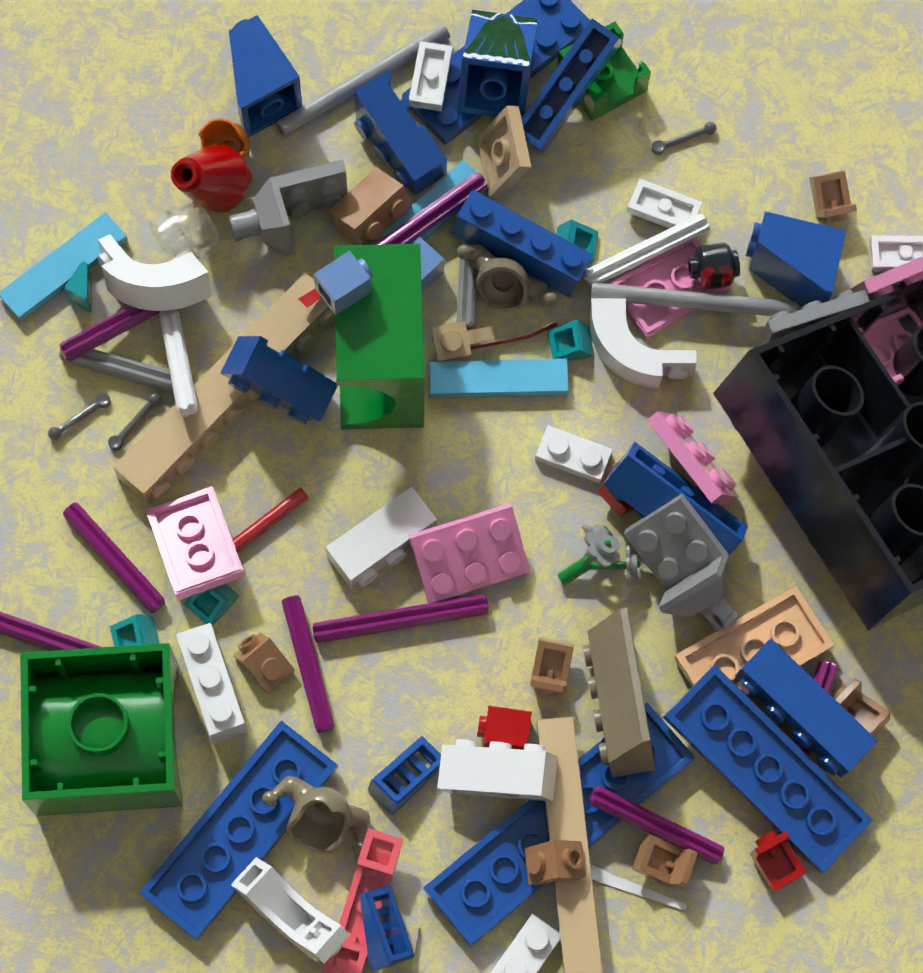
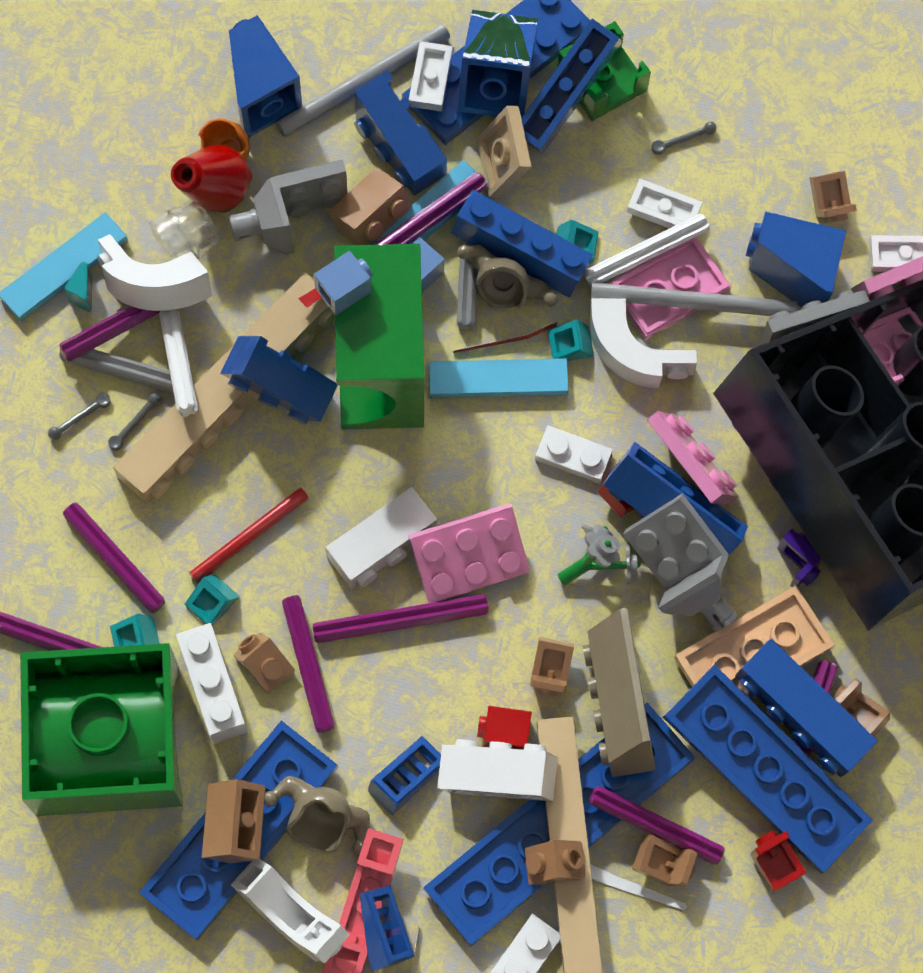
tile [146,486,245,601] -> none
tan plate [432,321,494,361] -> none
black head [688,242,740,289] -> none
none -> medium nougat brick [202,779,265,863]
none -> dark purple bracket [777,528,822,587]

